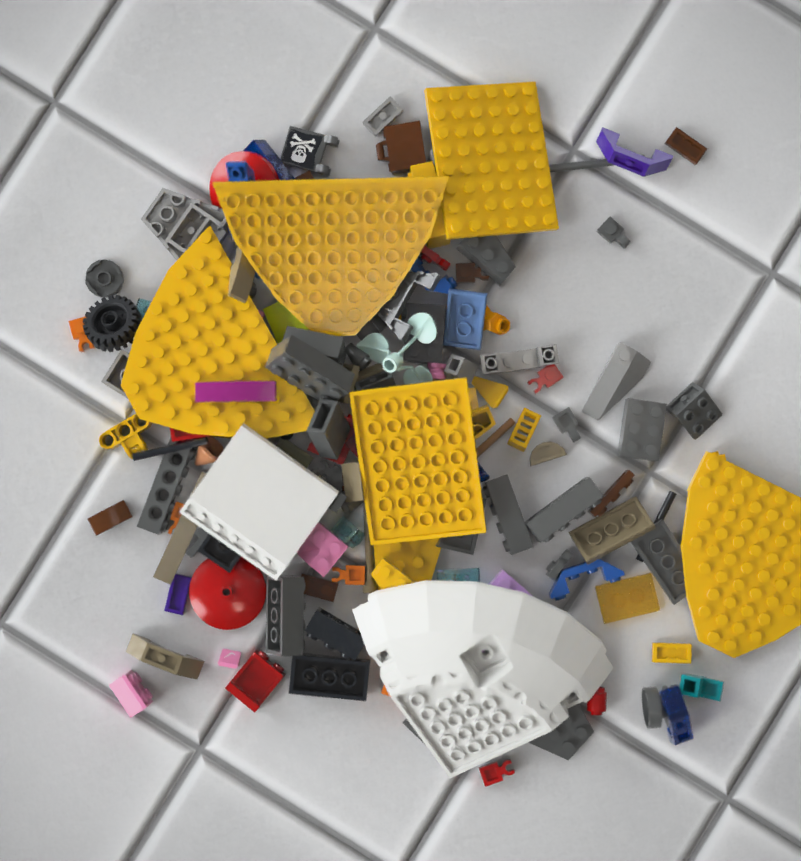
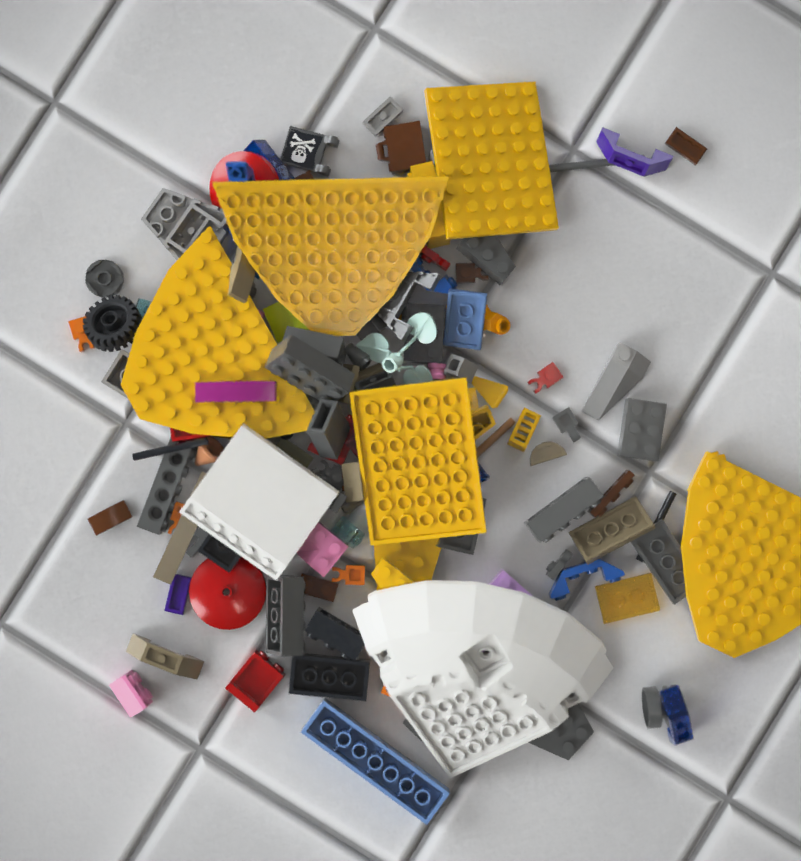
yellow piece [99,414,152,459] -> none
bright pink slope [218,649,241,669] -> none
dark tan piece [363,501,378,593] -> none
clear light blue slope [436,568,480,582] -> none
red plate [478,759,515,787] -> none
light grey slope [480,344,559,374] -> none
dark grey brick [483,474,533,555] -> none
red brick [587,687,607,715] -> none
dark grey plate [596,216,630,249] -> none
yellow plate [652,642,692,664] -> none
dark grey bracket [666,382,722,440] -> none
teal brick [679,674,724,701] -> none
none -> medium blue brick [301,698,450,825]

